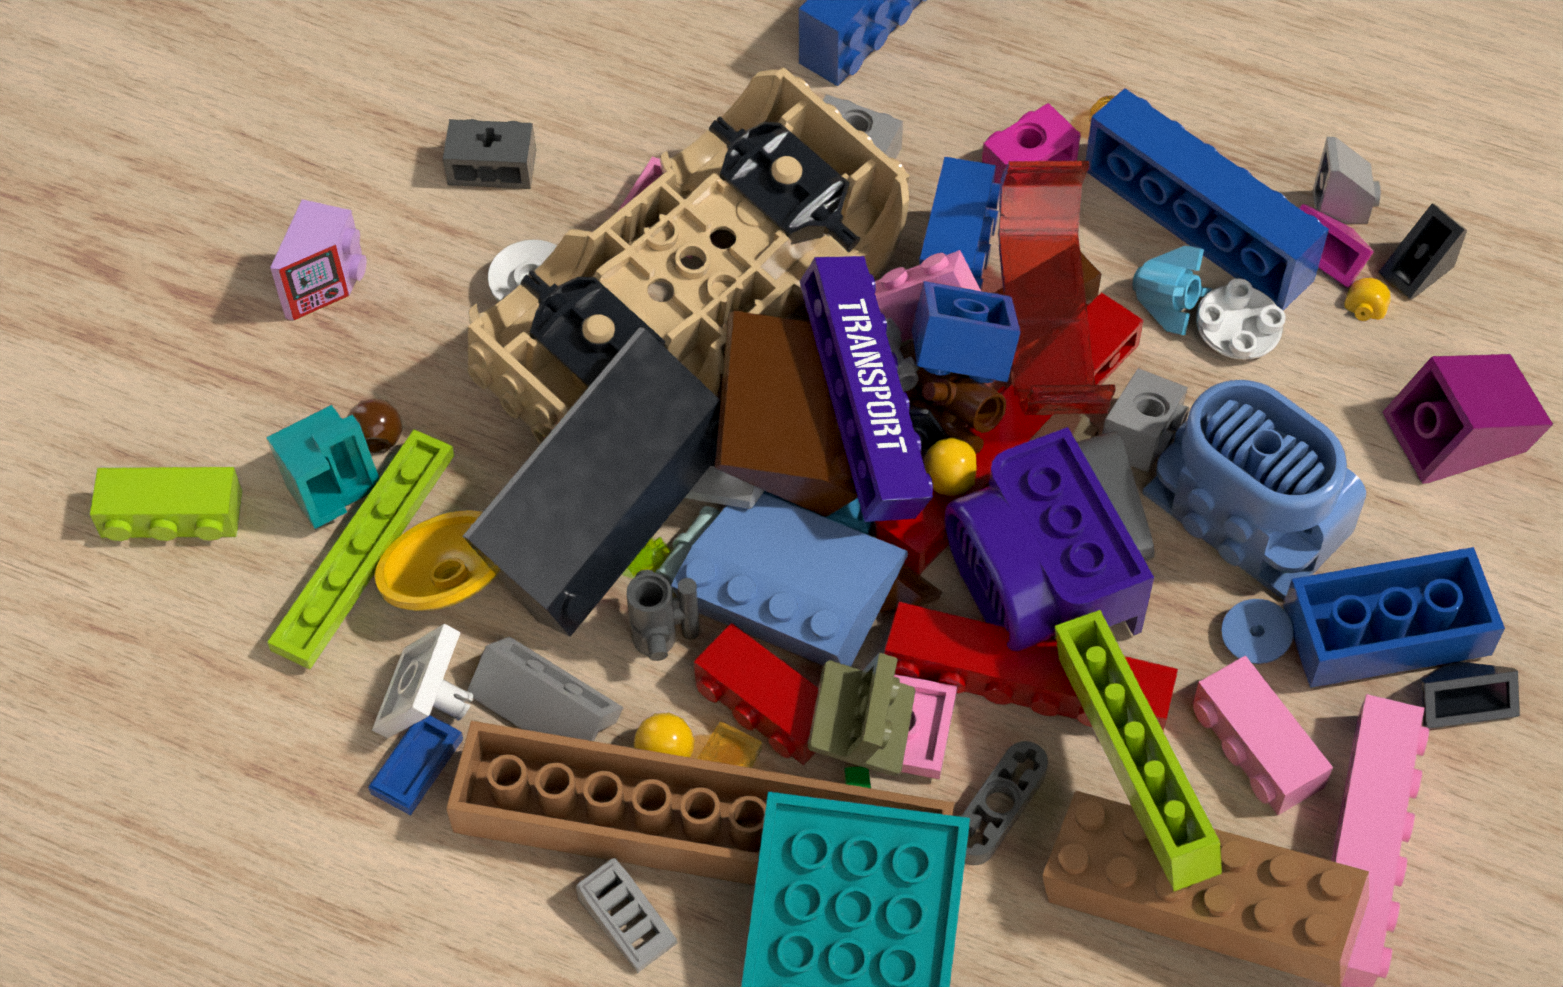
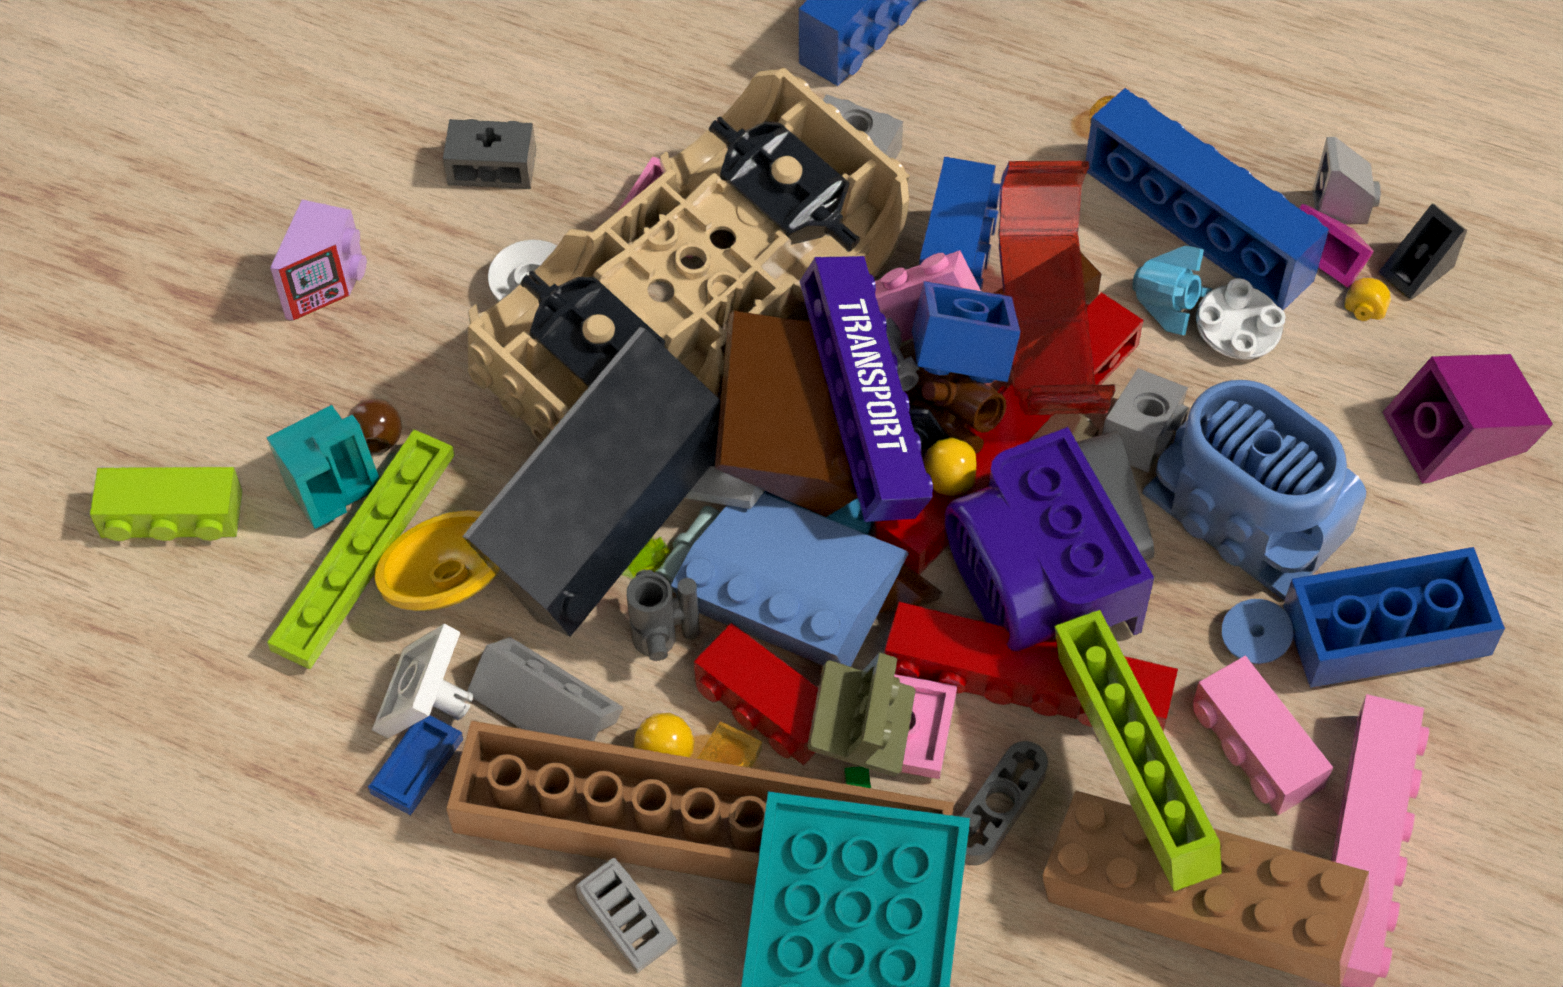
dark pink brick [982,103,1081,201] -> none
black slope [1421,661,1520,729] -> none

